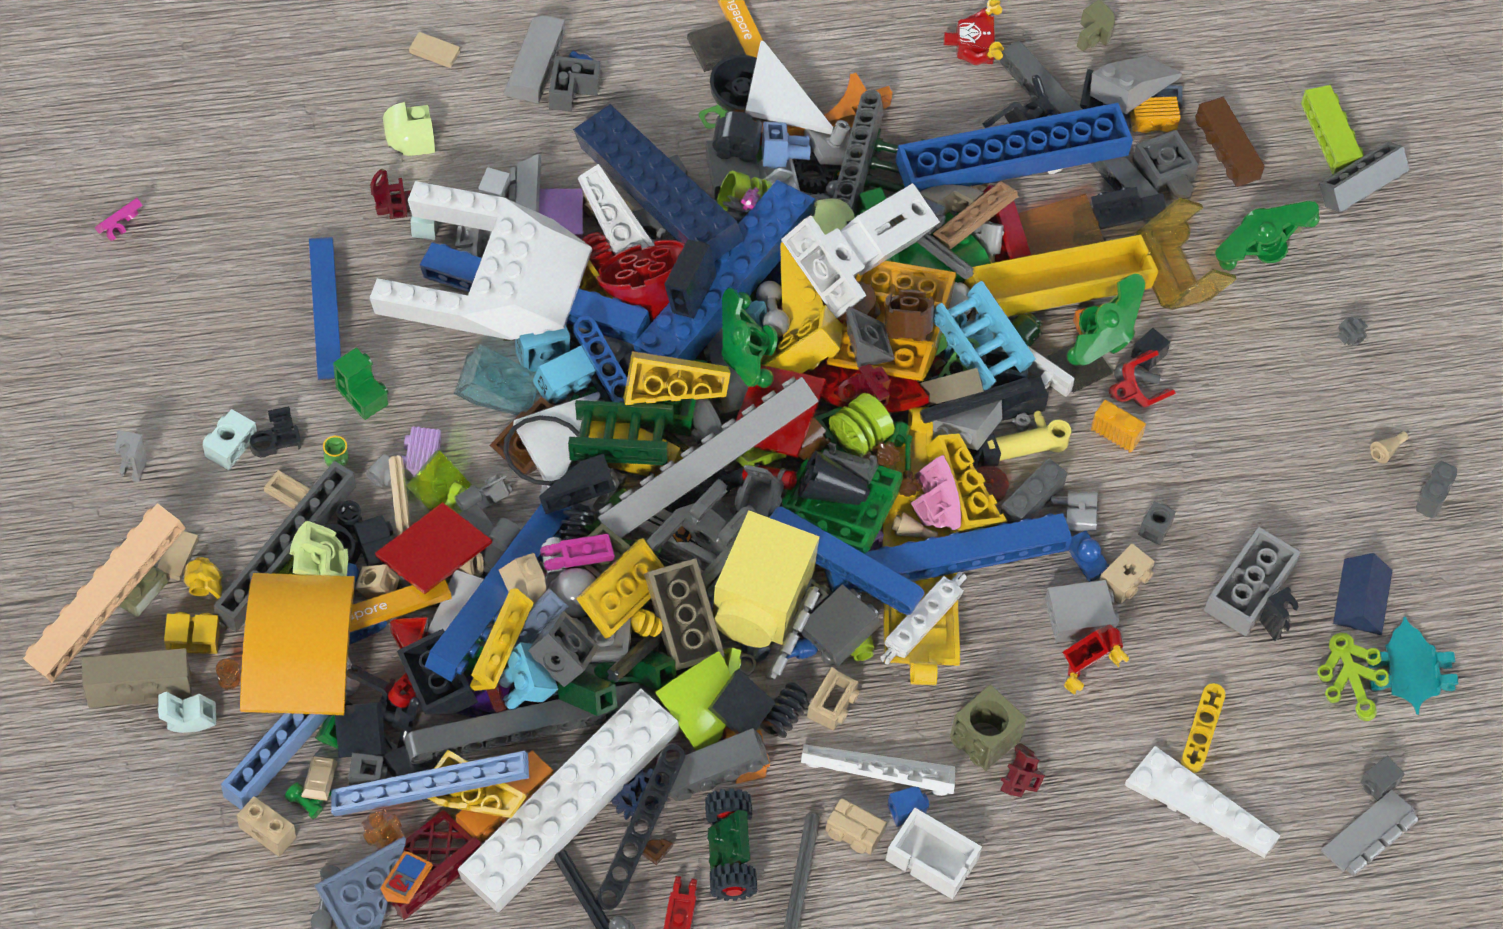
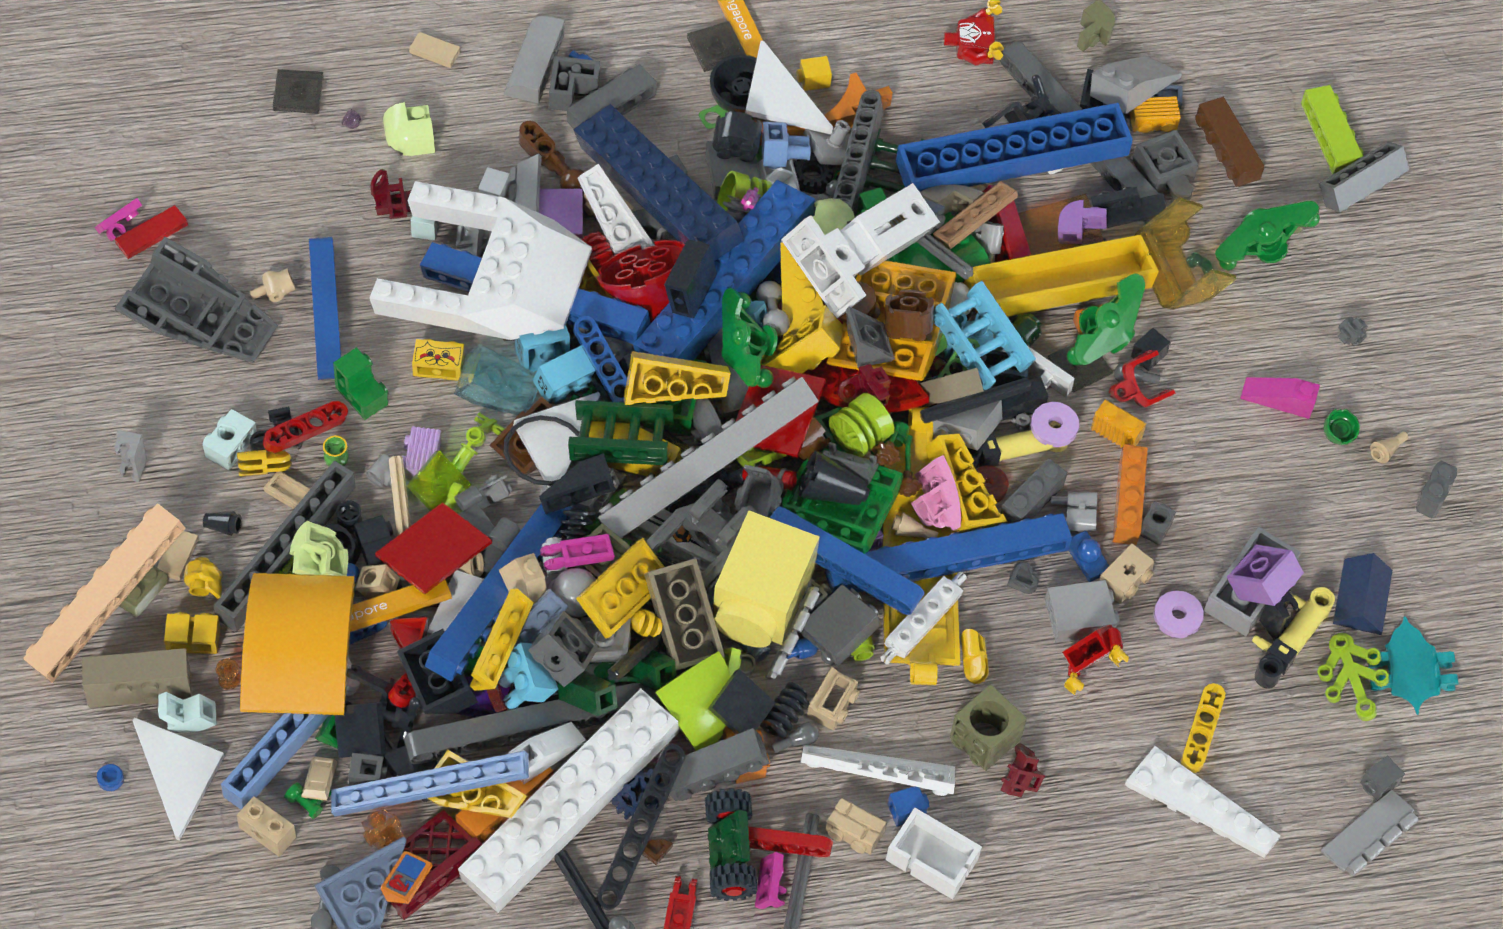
none -> blue tile [97,764,124,791]
none -> red tile [115,205,188,259]
none -> dark grey wedge [115,237,278,363]
none -> white tile [133,717,224,841]
none -> black cone [203,511,242,536]
none -> yellow arm [237,450,292,477]
none -> tan piece [250,268,296,302]
none -> red beam [263,401,348,453]
none -> clear smoke plate [273,69,324,114]
none -> clear purple hinge [341,108,361,129]
none -> yellow brick [412,339,465,381]
none -> lime pin [450,412,505,473]
none -> white slope [508,722,587,784]
none -> reddish brown beam [519,121,585,195]
none -> dark grey brick [567,64,657,129]
none -> red beam [748,826,833,858]
none -> dark pink plate [755,852,787,910]
none -> dark grey piece [771,722,819,753]
none -> yellow brick [796,56,832,91]
none -> yellow arm [961,629,989,684]
none -> dark grey tile [1007,562,1038,594]
none -> lavender tile [1031,402,1079,447]
none -> medium lavender brick [1058,200,1107,244]
none -> orange brick [1112,444,1148,546]
none -> lavender tile [1154,591,1204,638]
none -> clear green arm [1186,253,1217,282]
none -> medium lavender brick [1227,545,1304,606]
none -> dark pink slope [1240,377,1320,419]
none -> light yellow piece [1252,587,1335,688]
none -> green hair [1323,409,1360,445]

